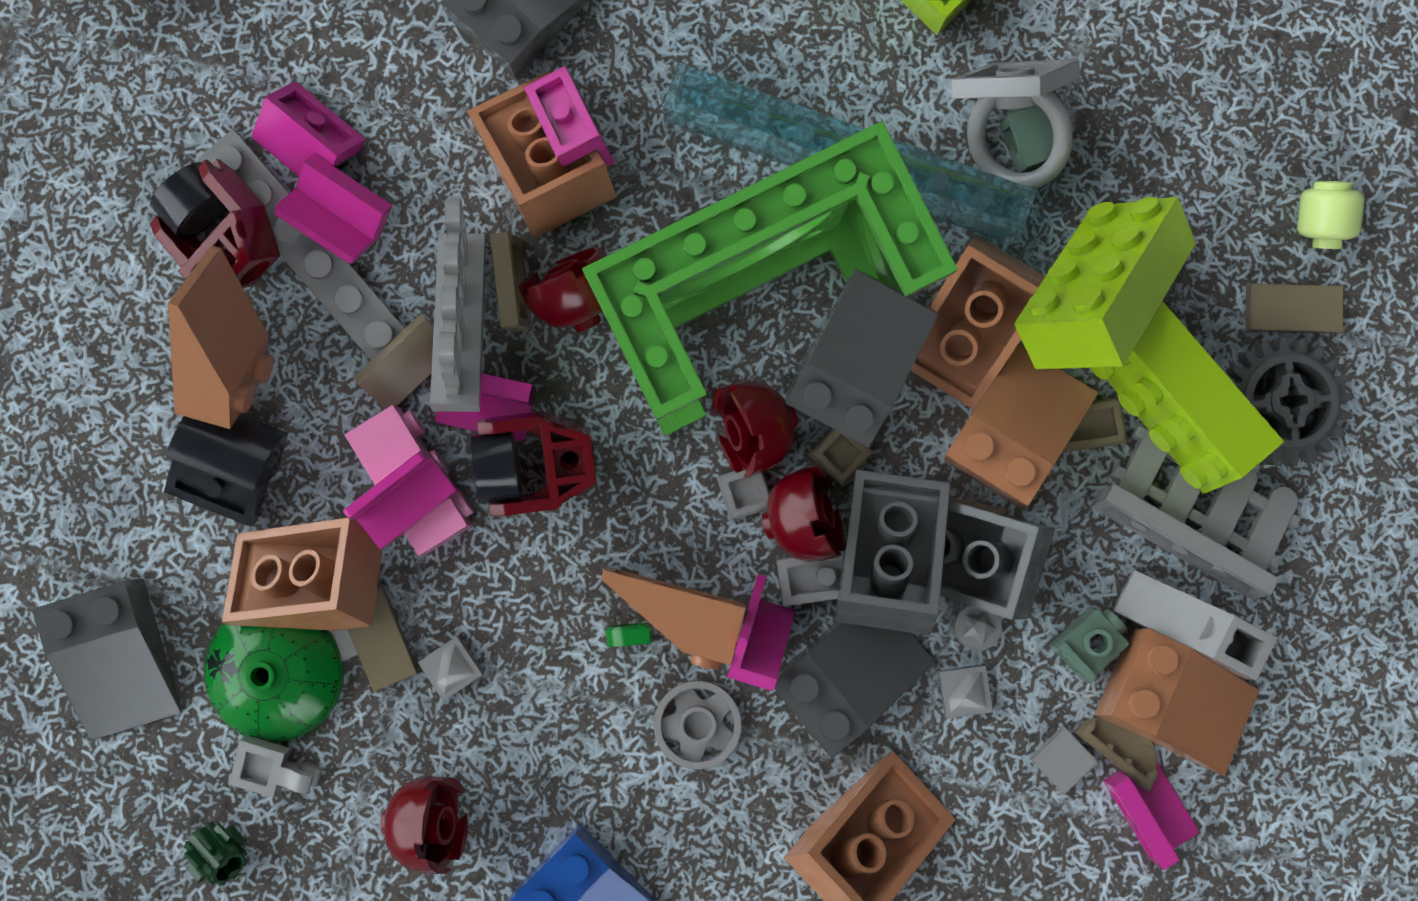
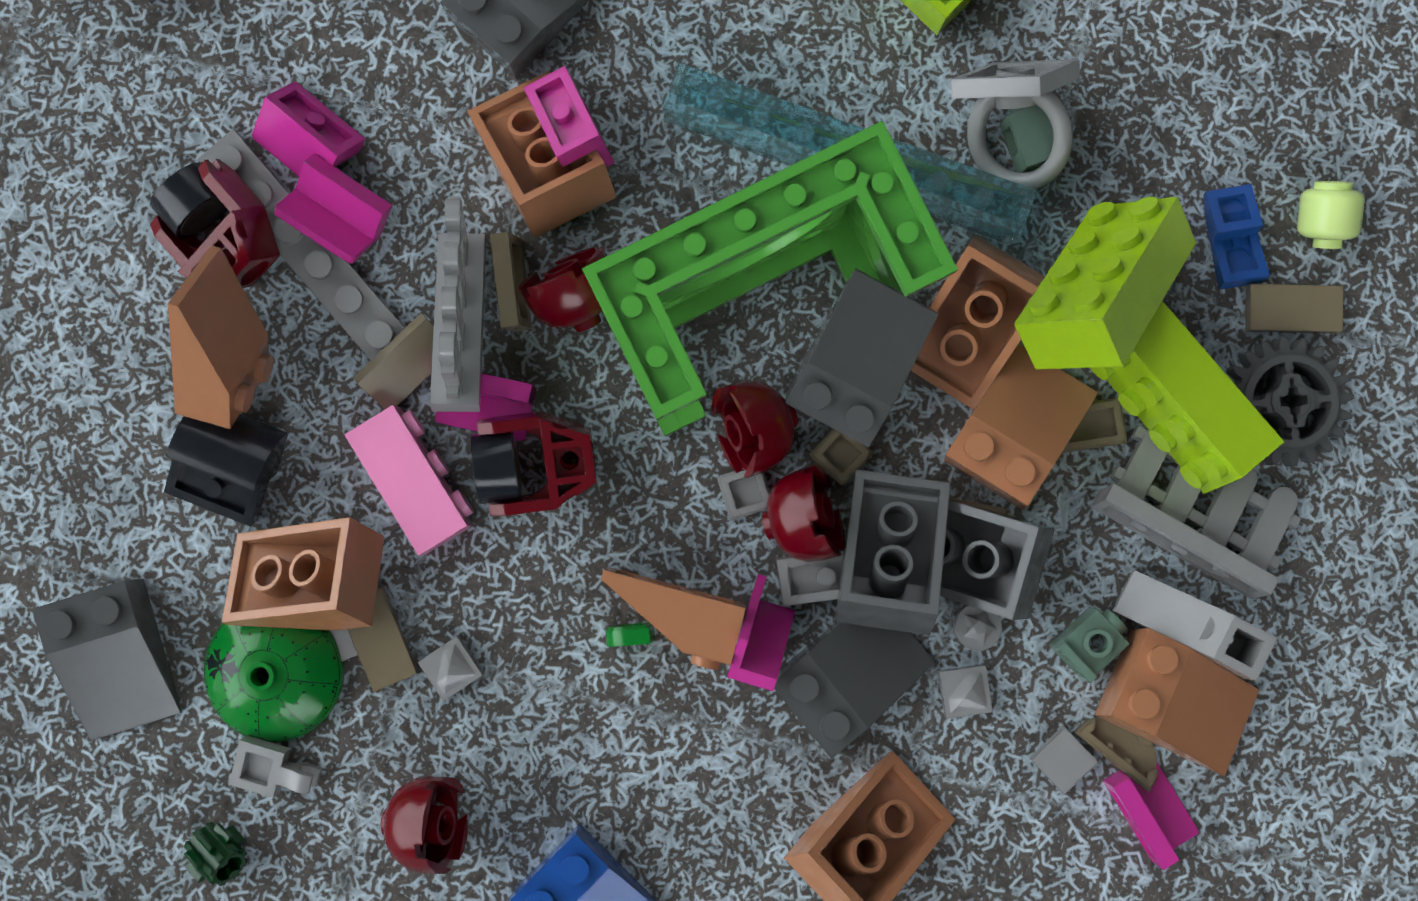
dark pink panel [343,451,459,549] -> none
light grey wheel [654,680,741,770] -> none
none -> blue slope [1203,184,1270,290]

